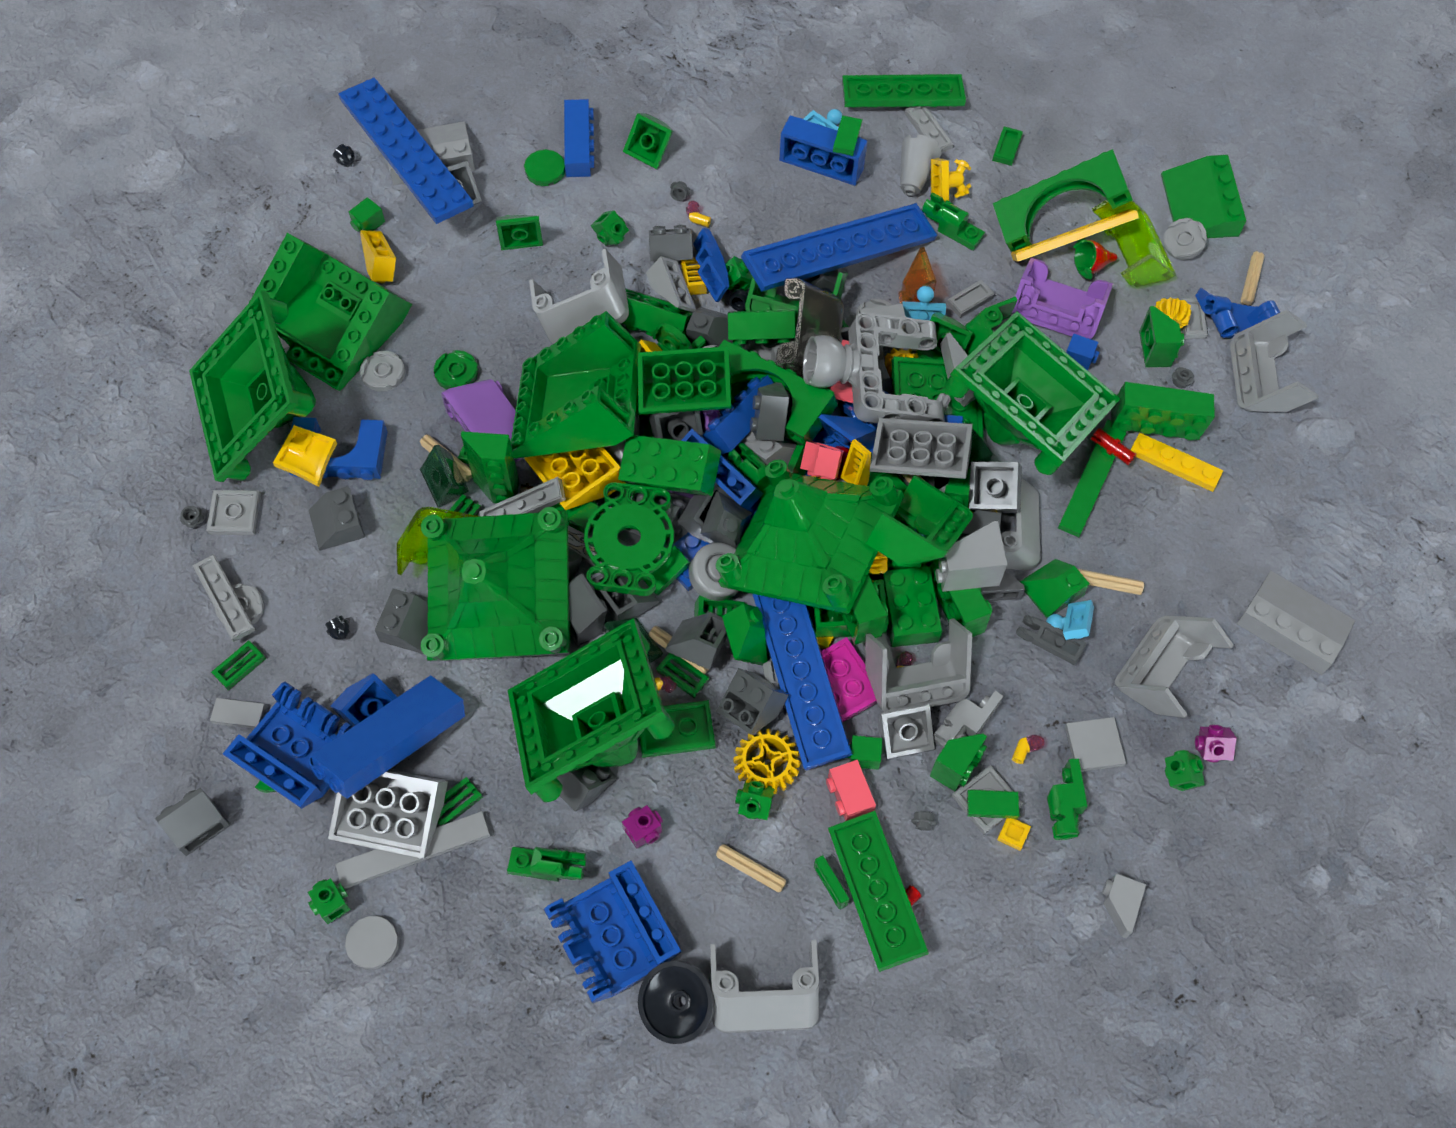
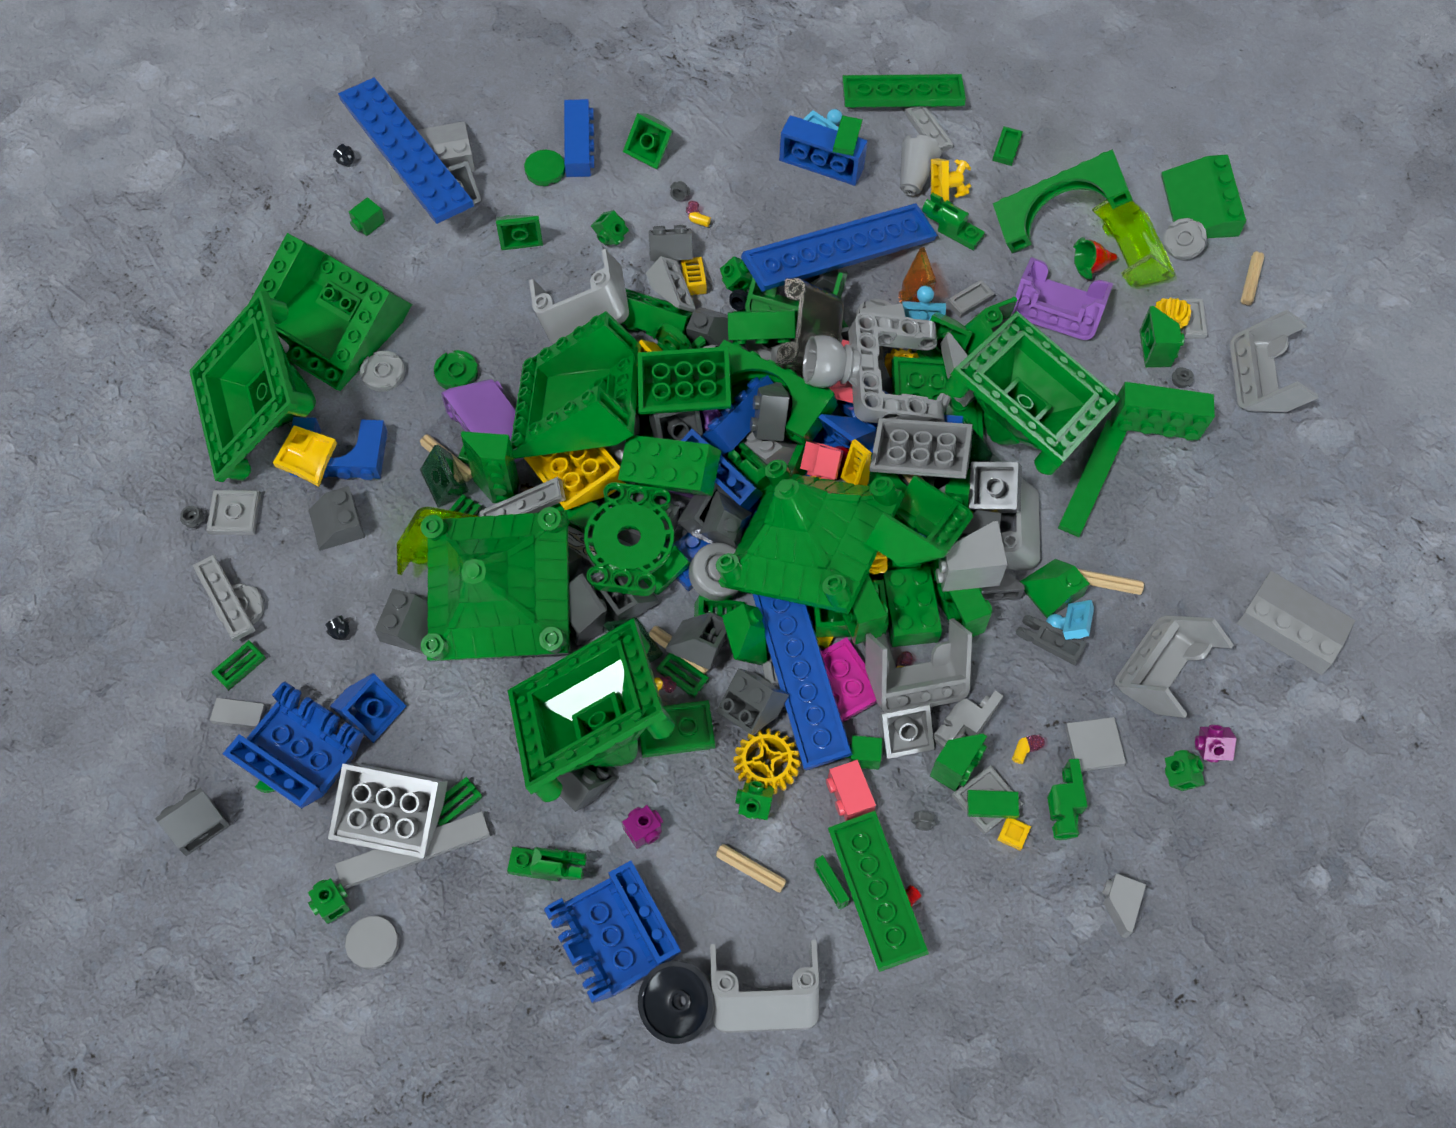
blue brick [311,675,465,799] -> none
yellow slope [360,230,396,283] -> none
blue slope [693,228,729,302] -> none
yellow tile [1011,209,1139,262] -> none
blue brick [1066,333,1099,371] -> none
red pin [1091,428,1137,465] -> none
yellow plate [1131,432,1223,492] -> none
blue panel [1195,288,1280,338] -> none

